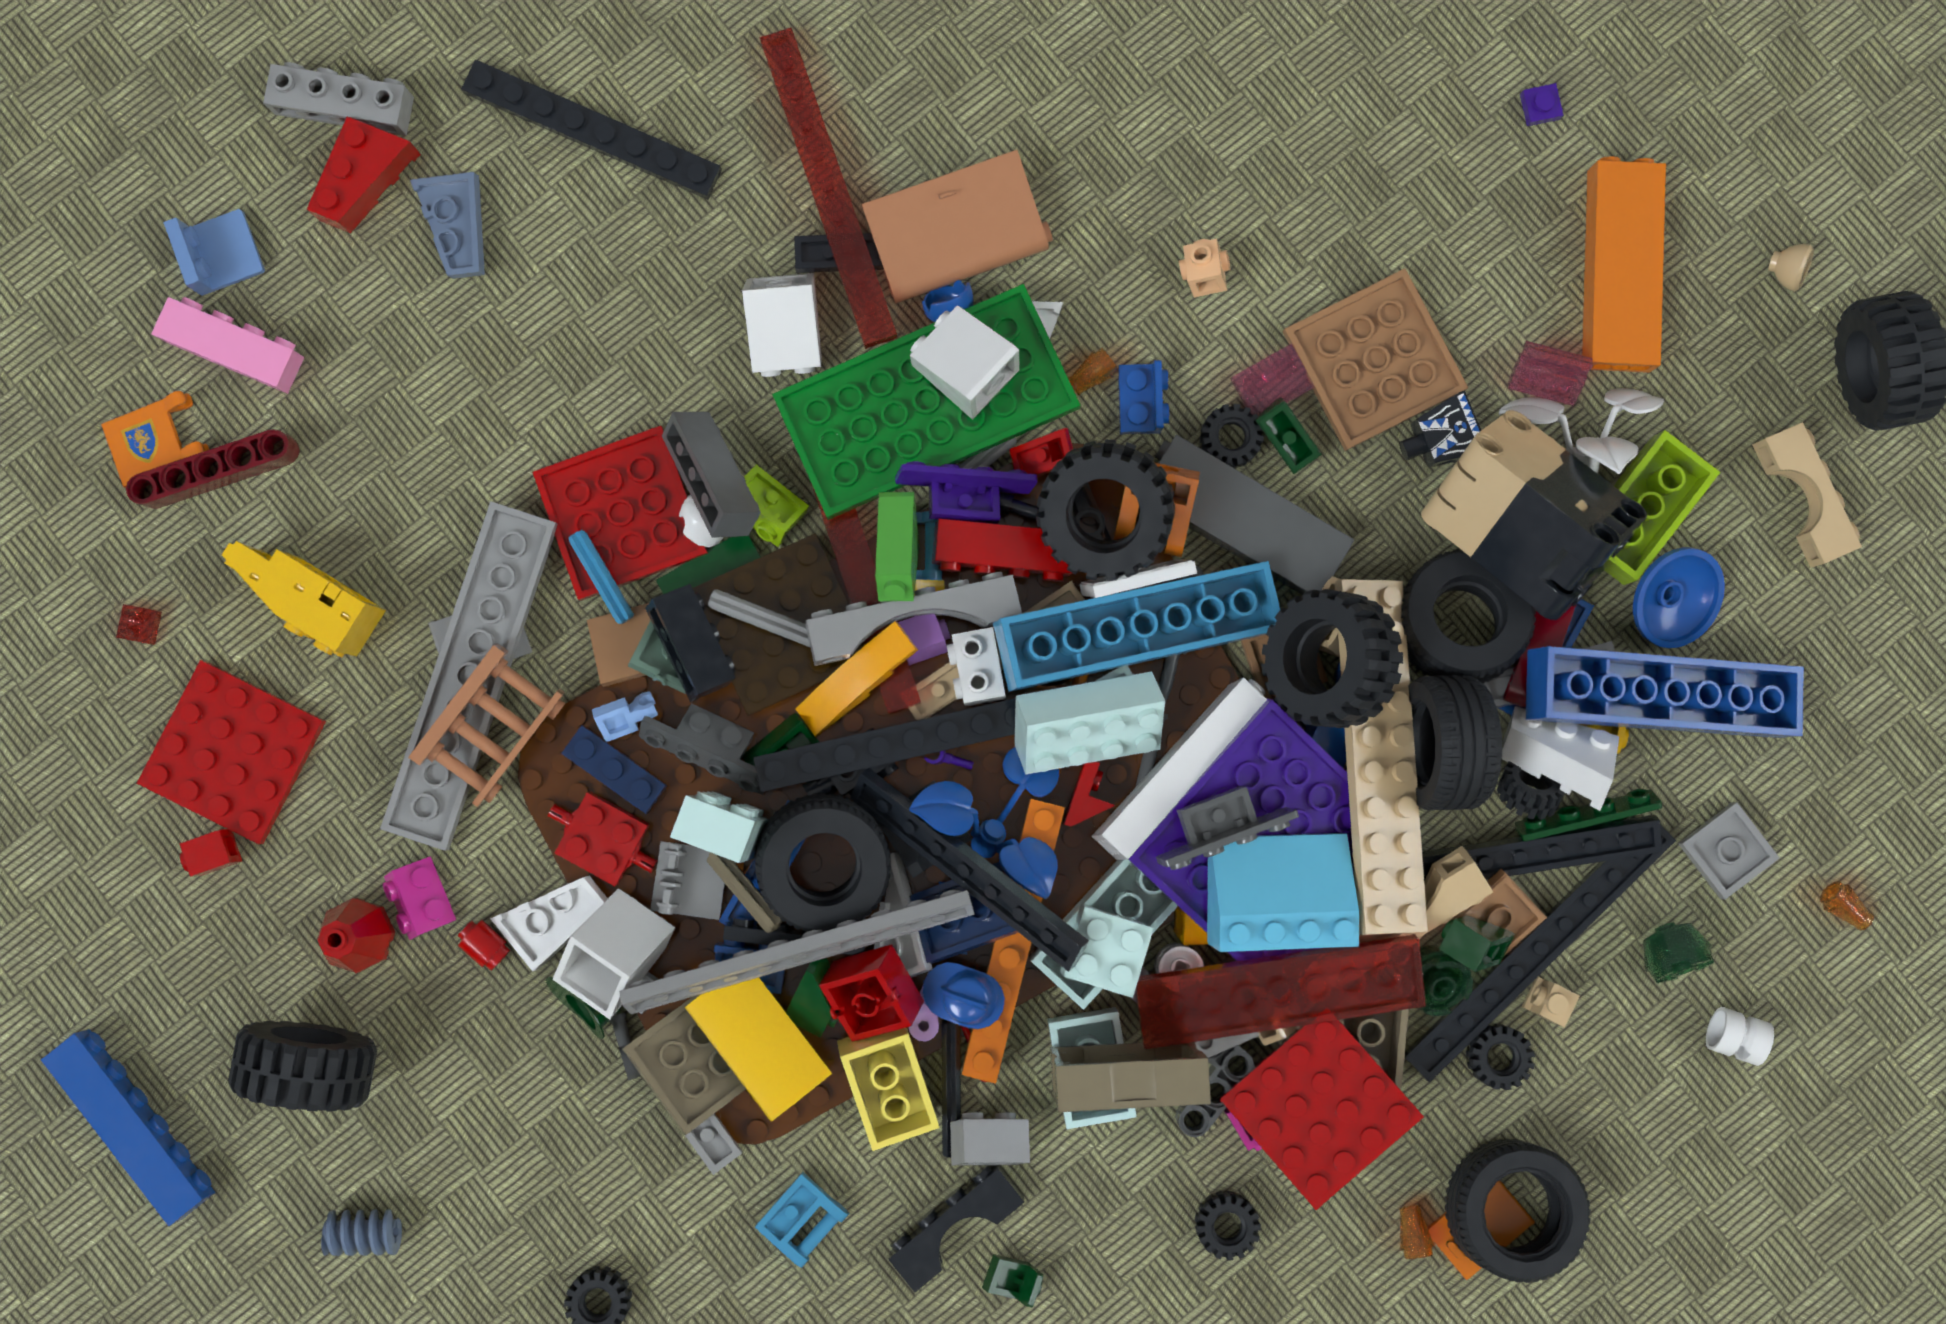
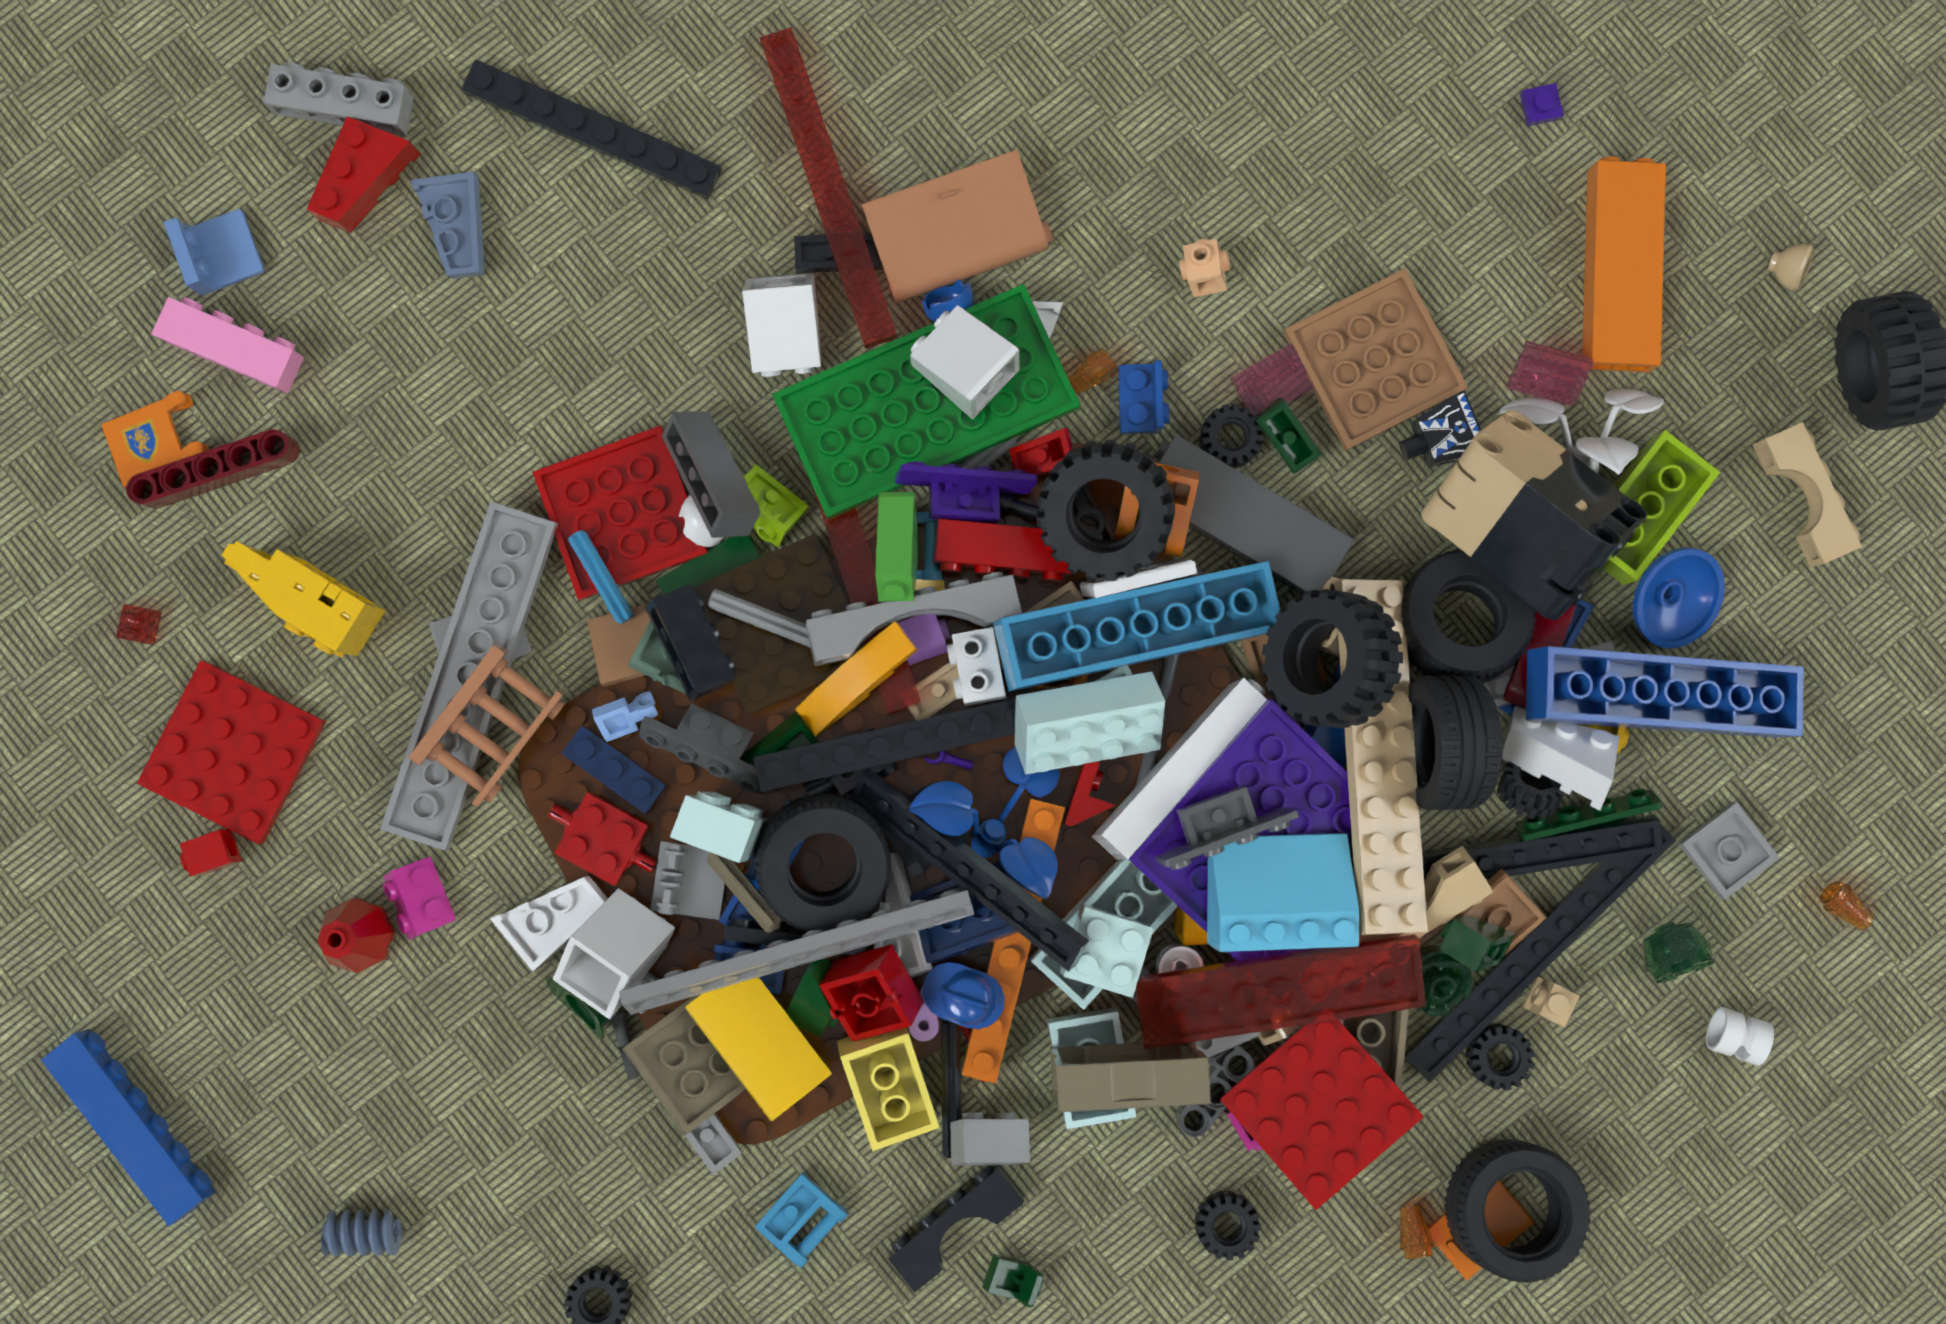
black tyre [228,1021,377,1112] -> none
red brick [458,920,511,971] -> none

